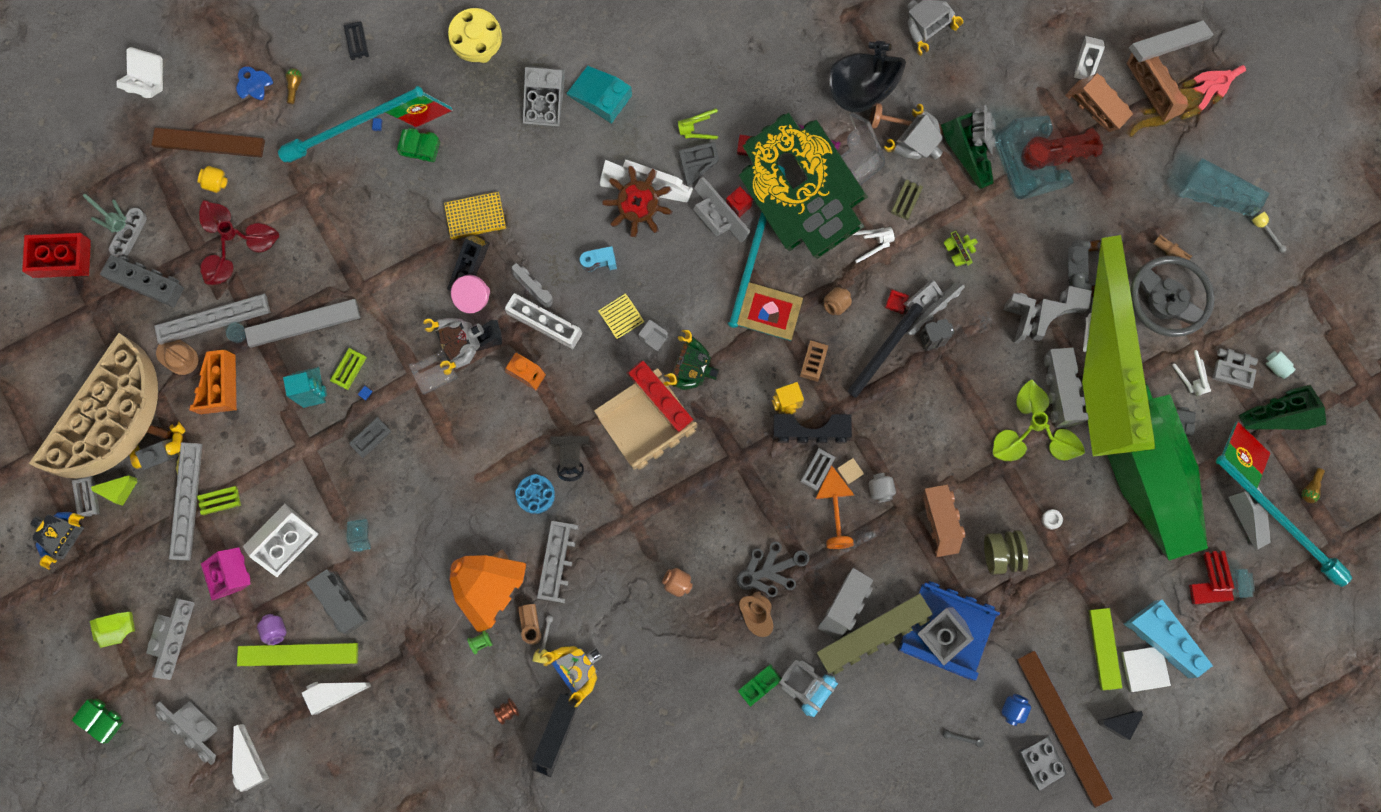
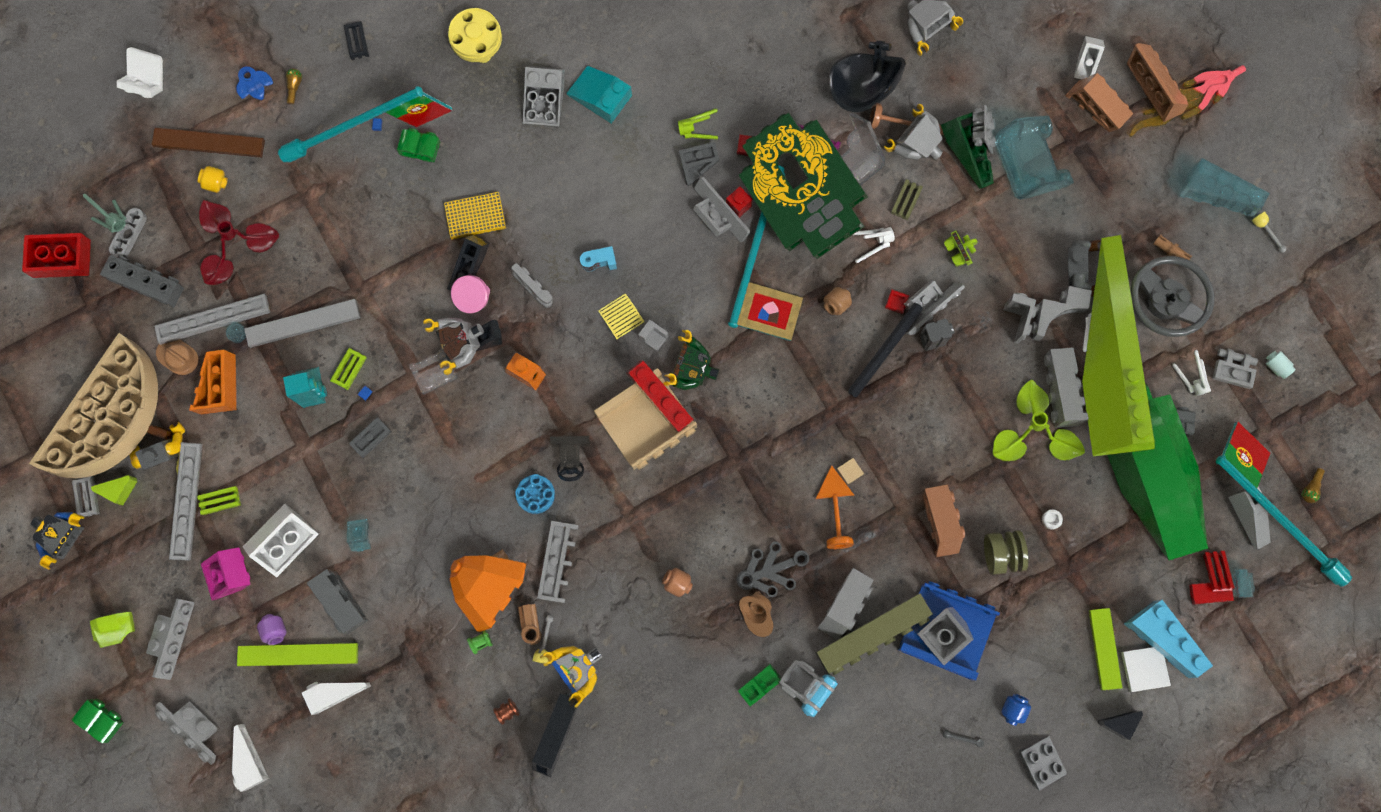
white brick [505,293,582,350] -> none
white wedge [600,160,693,202] -> none
reddish brown gear [602,166,673,237] -> none
yellow brick [772,382,804,414] -> none
black arch [773,414,852,444] -> none
medium nougat slope [800,340,828,382] -> none
light grey tile [800,448,836,491] -> none
light grey head [868,473,896,503] -> none
reddish brown tile [1016,651,1113,808] -> none
clear red piece [1021,128,1103,170] -> none
light grey tile [1129,20,1214,62] -> none
dark green wedge [1239,385,1326,430] -> none

